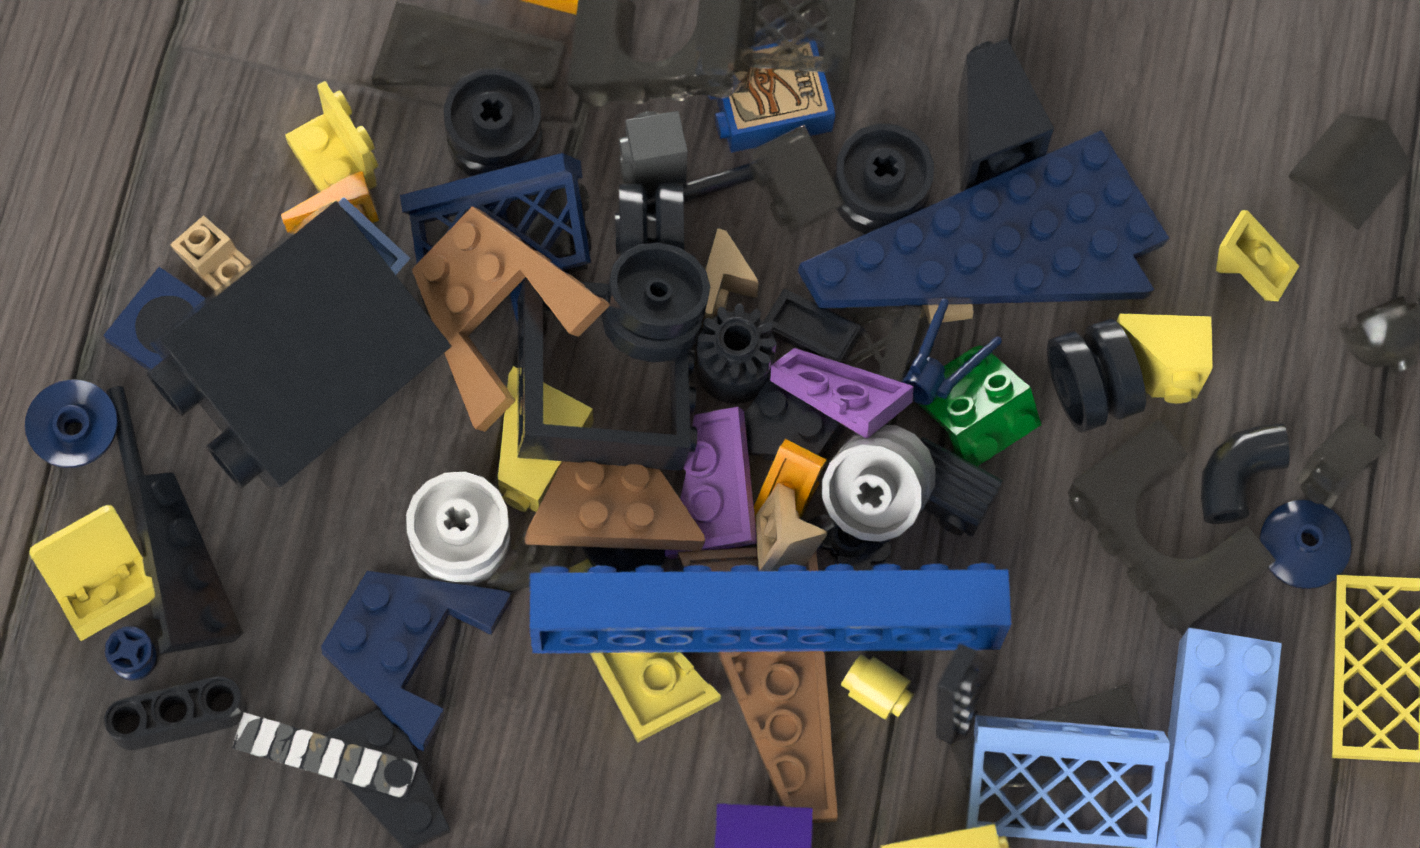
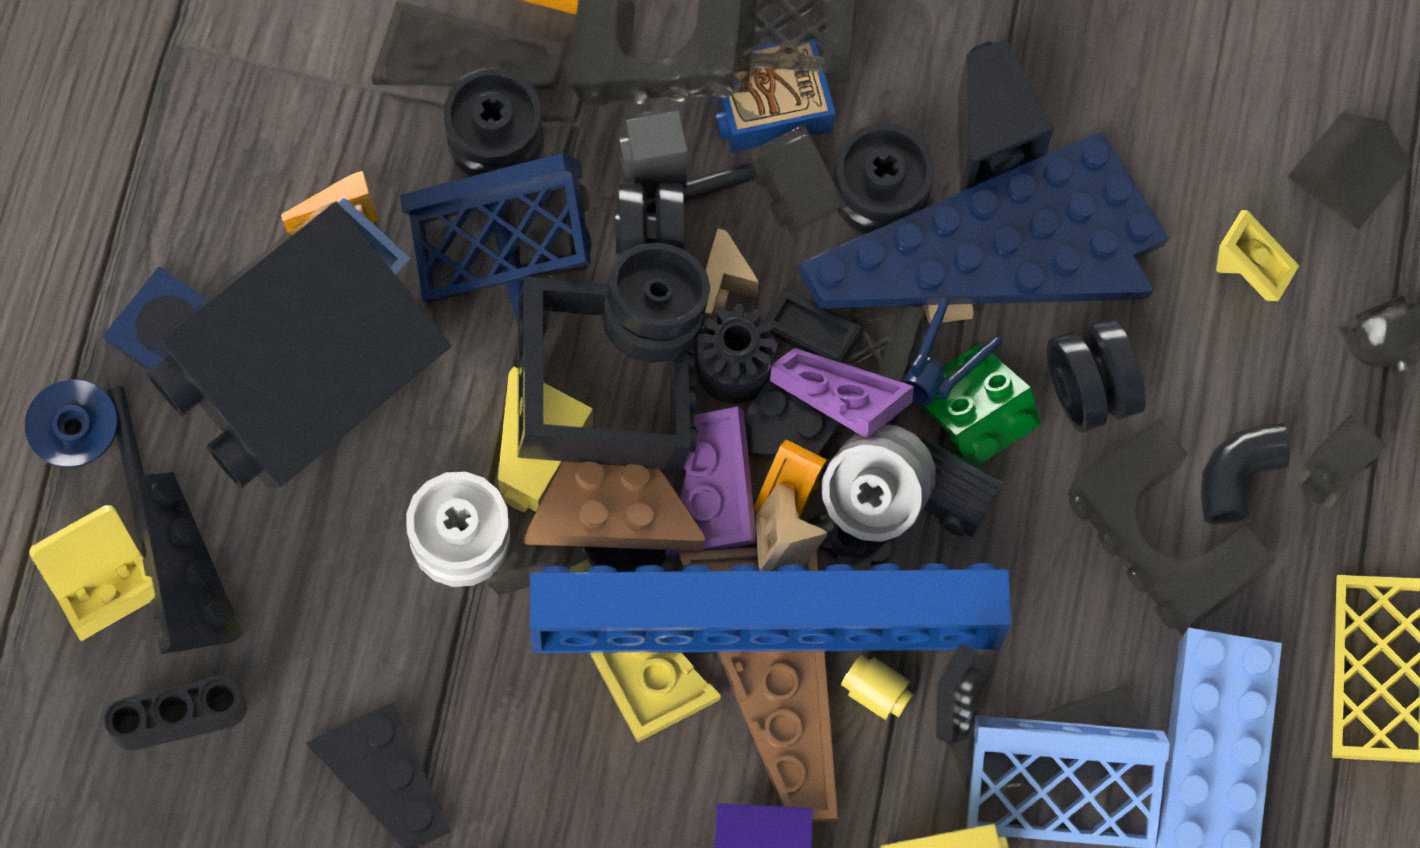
dark blue wheel [105,626,158,681] -> none
tan slope [170,215,251,291] -> none
sticker [232,713,418,799] -> none
light yellow bracket [285,81,379,192] -> none
dark blue wing [321,571,511,751] -> none
medium nougat wing [412,207,610,432] -> none
light yellow slope [1116,314,1213,404] -> none
dark blue dish [1259,500,1351,589] -> none

